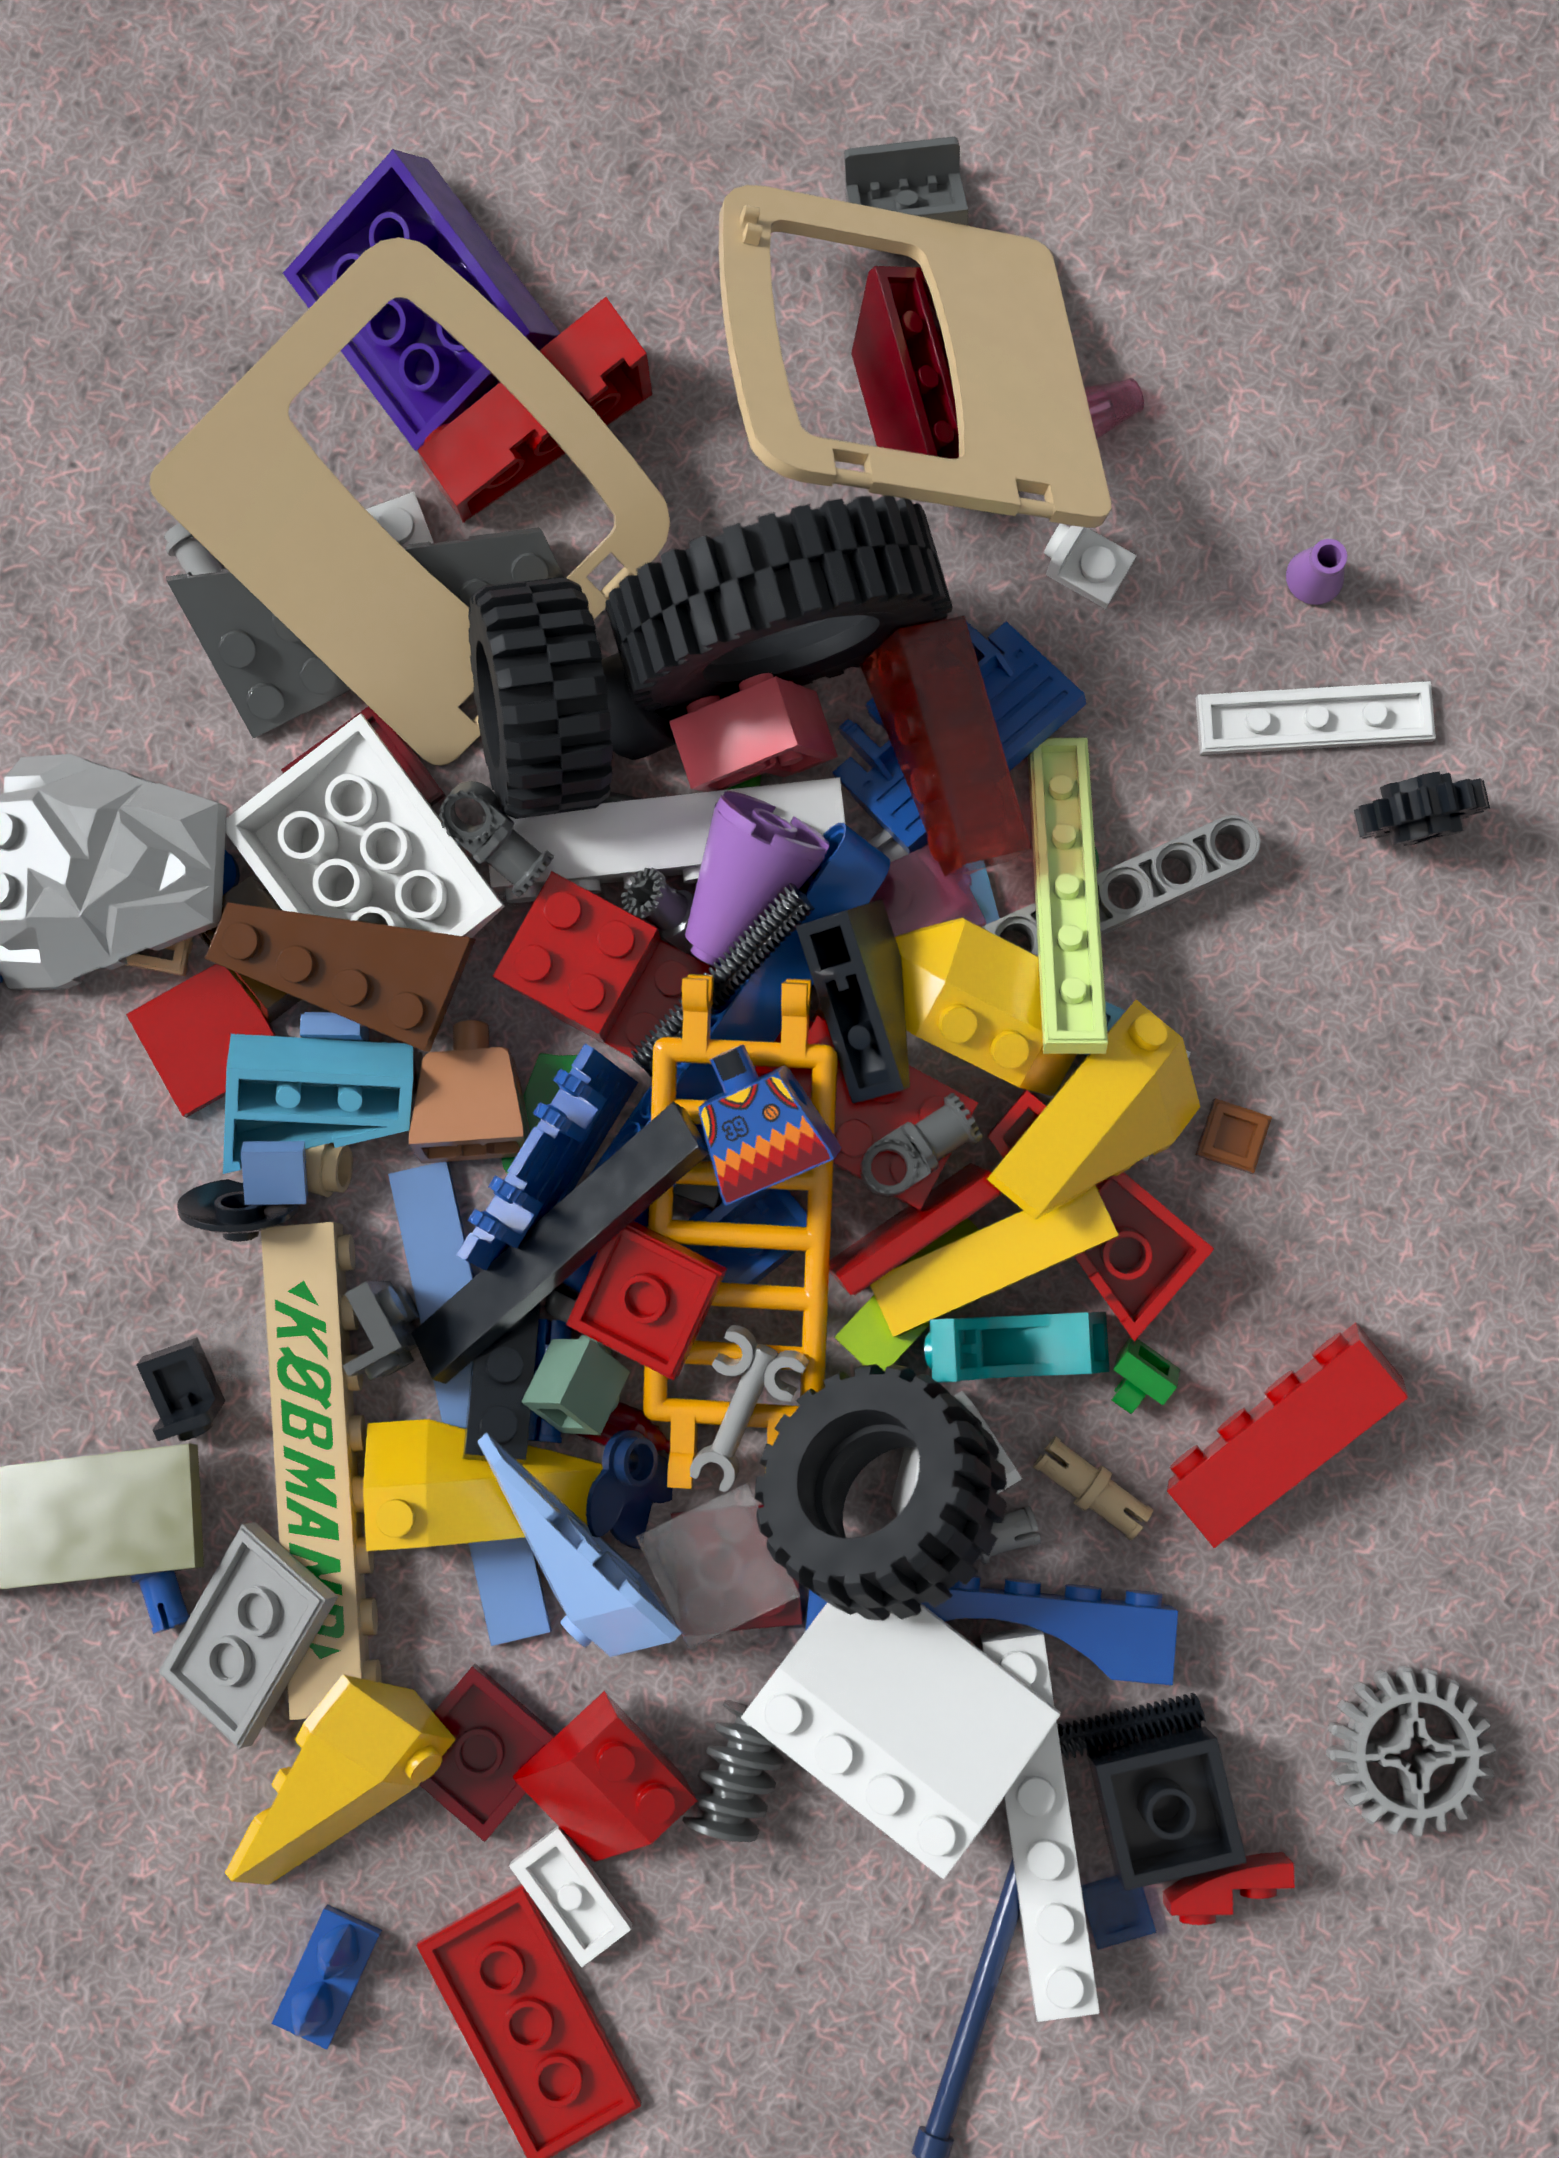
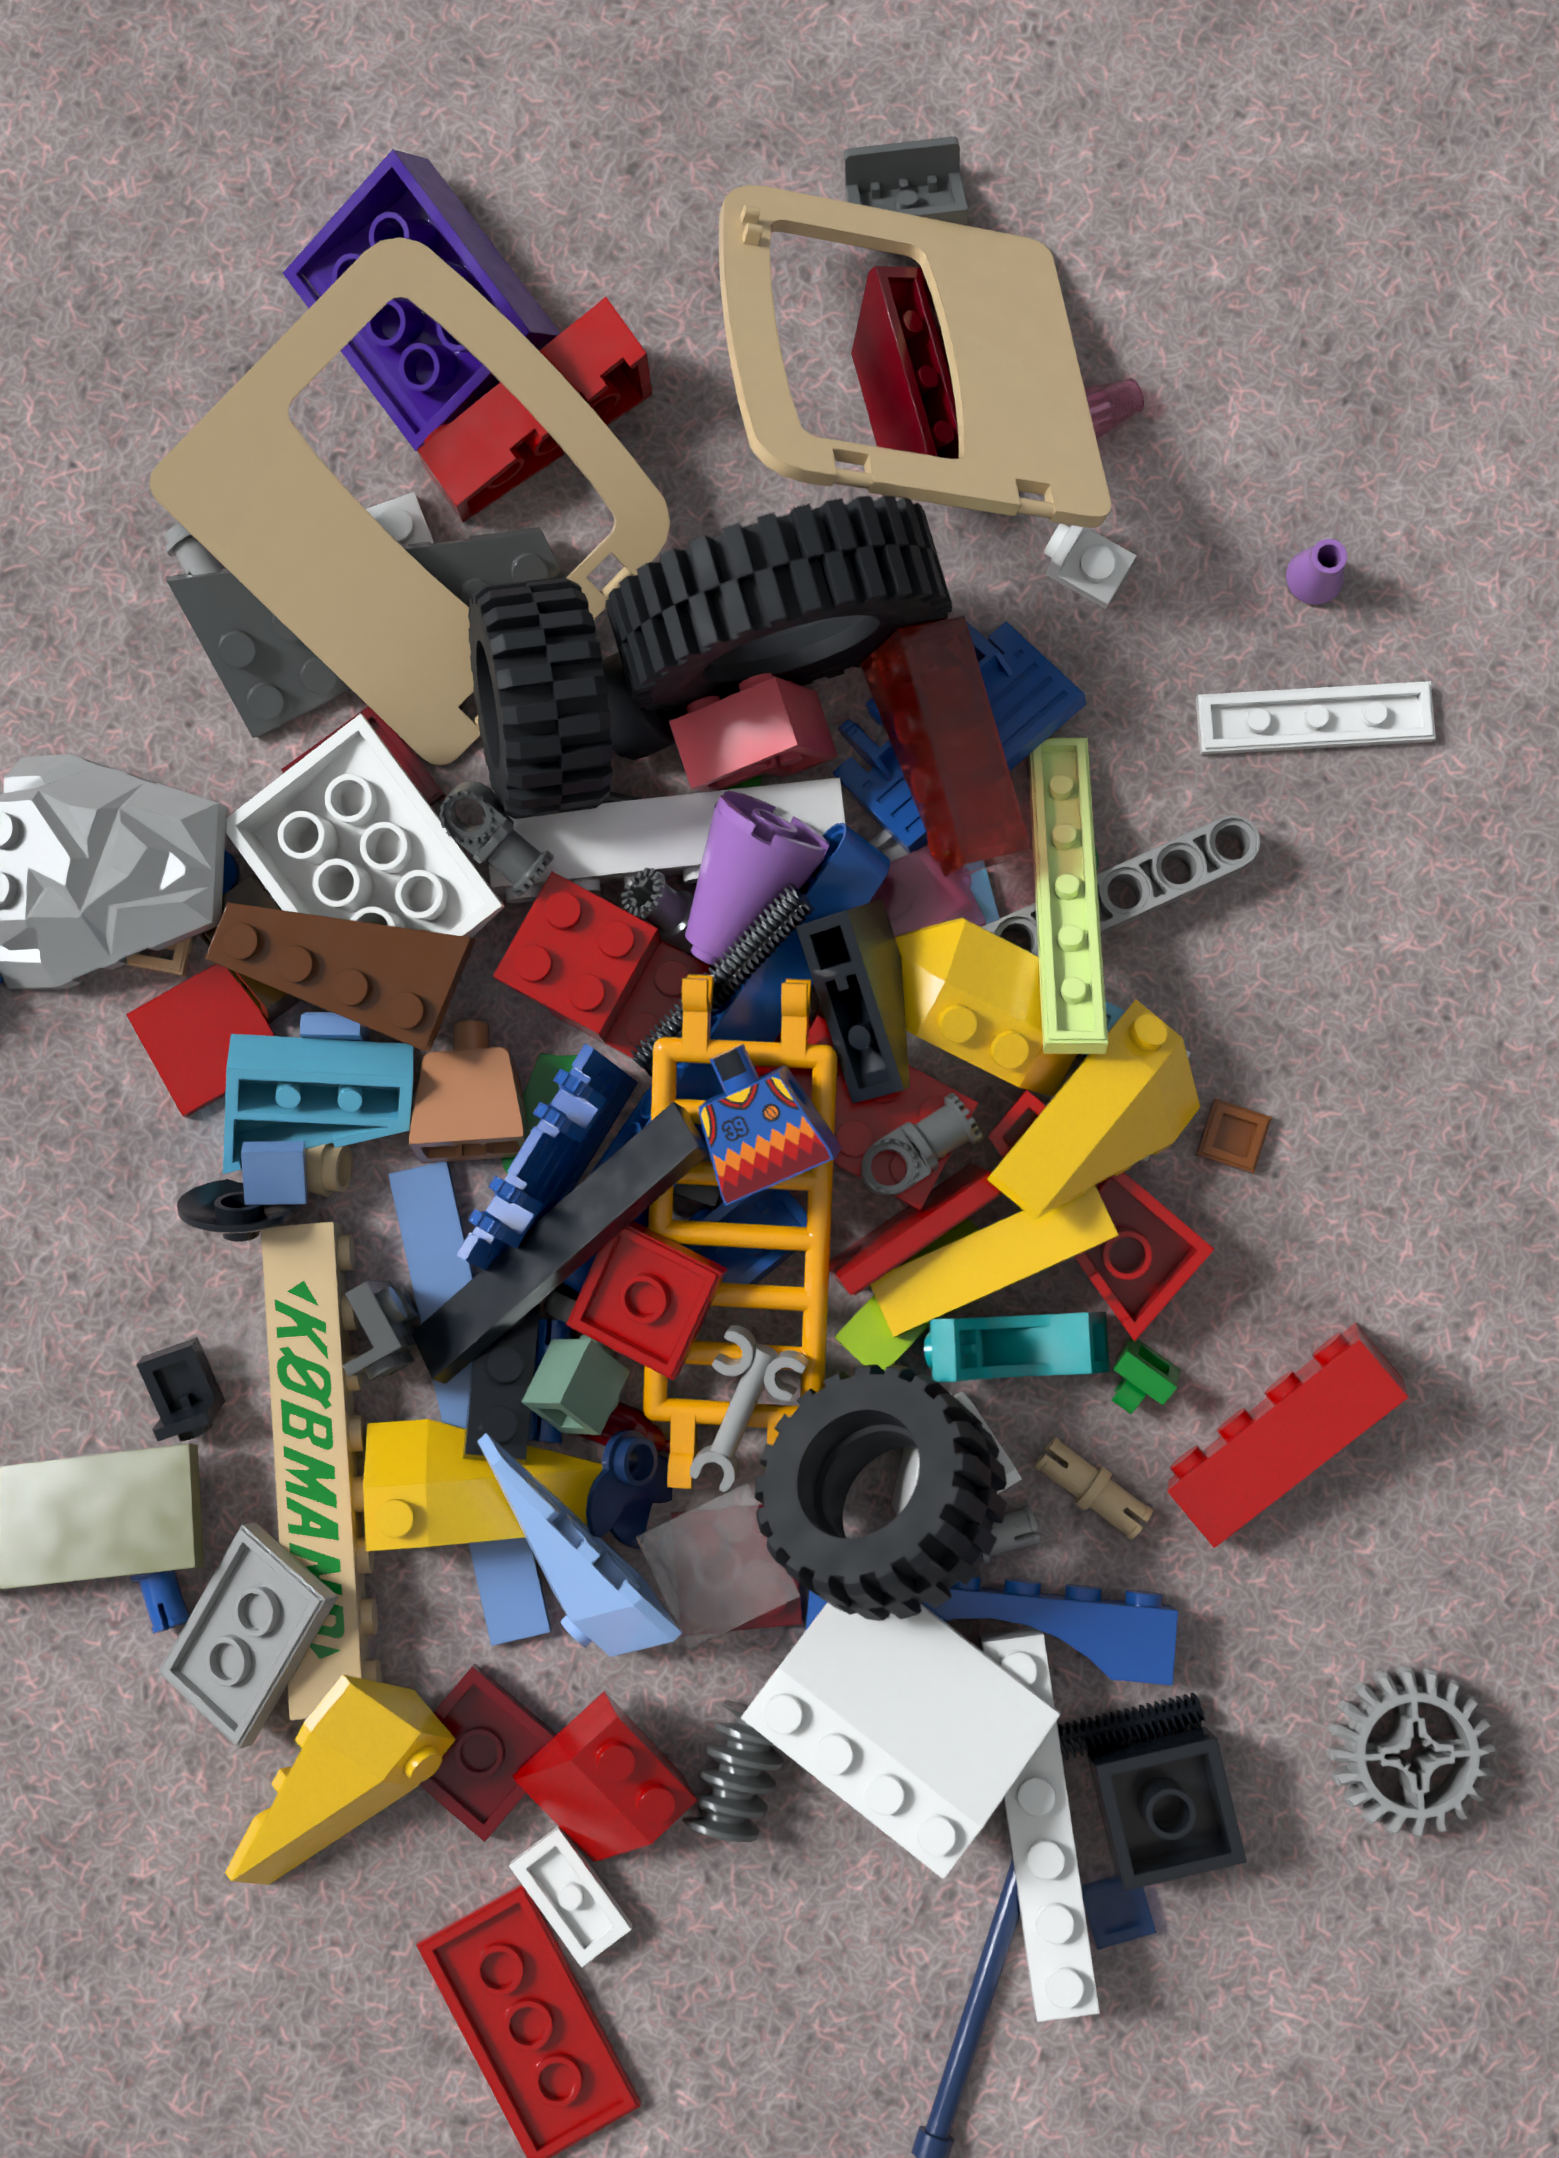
blue tile [271,1904,382,2049] -> none
red slope [1163,1852,1295,1925] -> none
black gear [1354,771,1490,846] -> none

